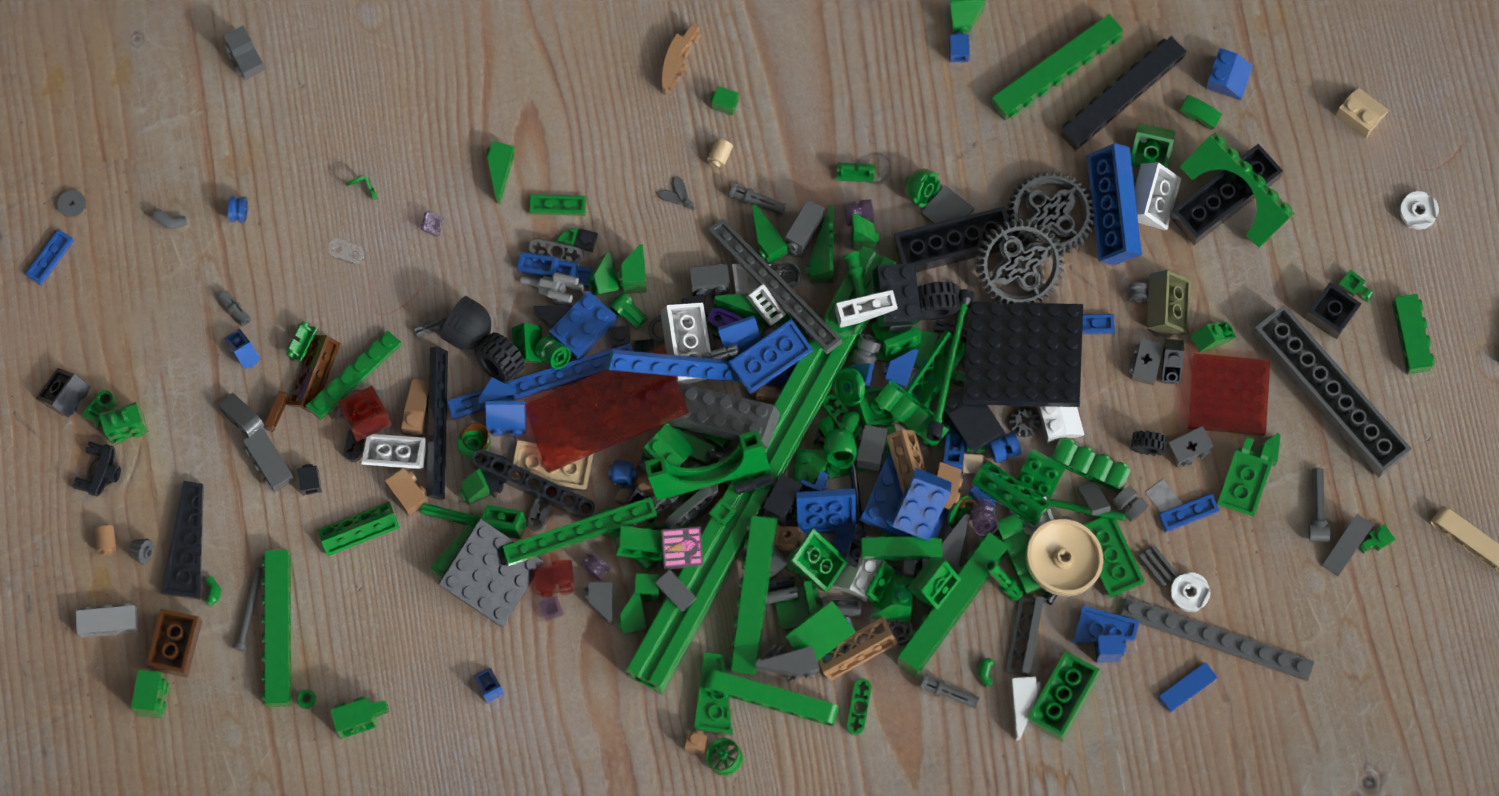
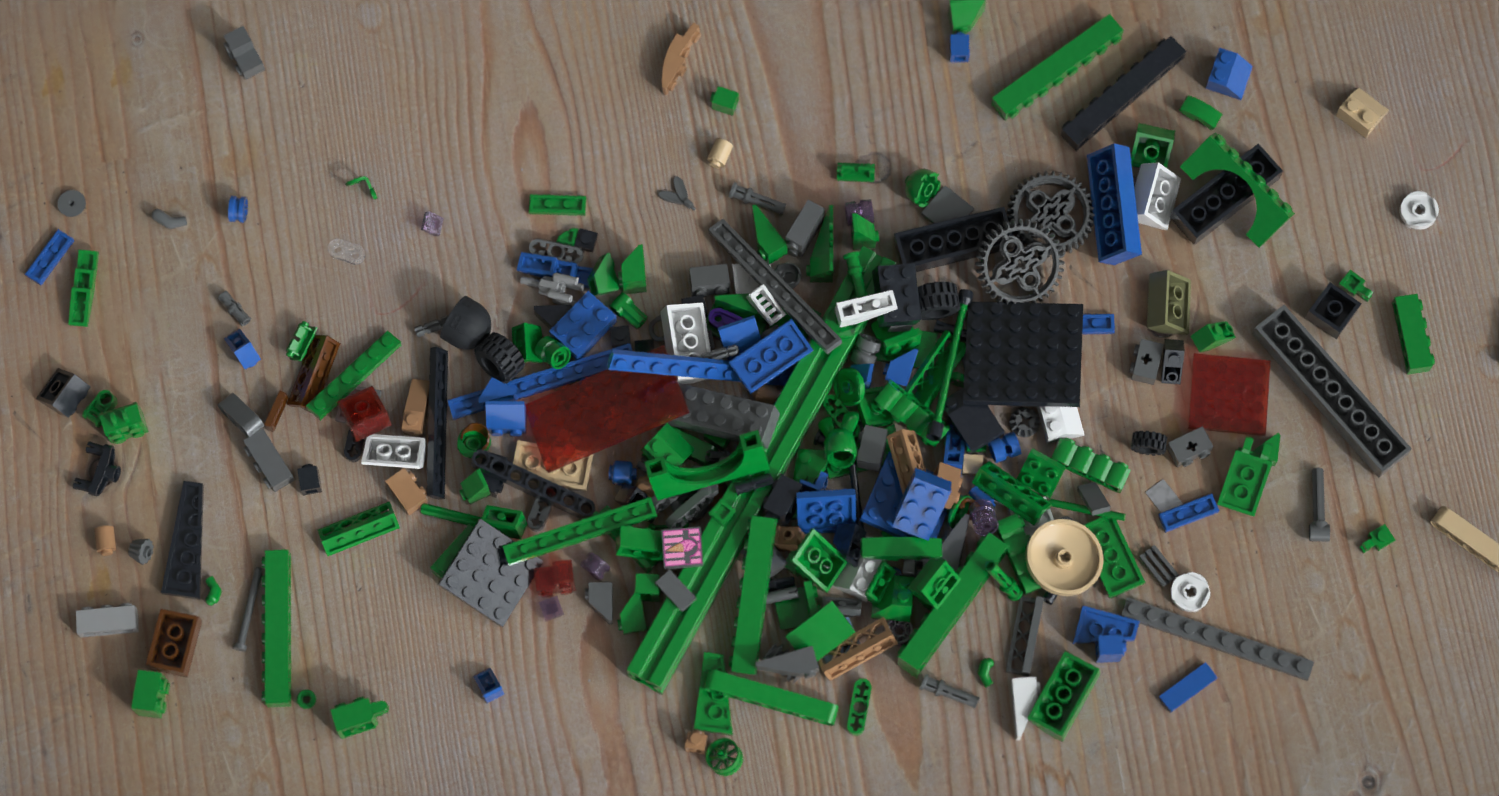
green slope [486,141,516,204] -> none
dark grey wheel [1112,485,1149,522] -> none
dark grey wheel [1128,282,1148,303] -> none
dark grey slope [1322,514,1373,576] -> none
none -> green slope [68,250,99,327]

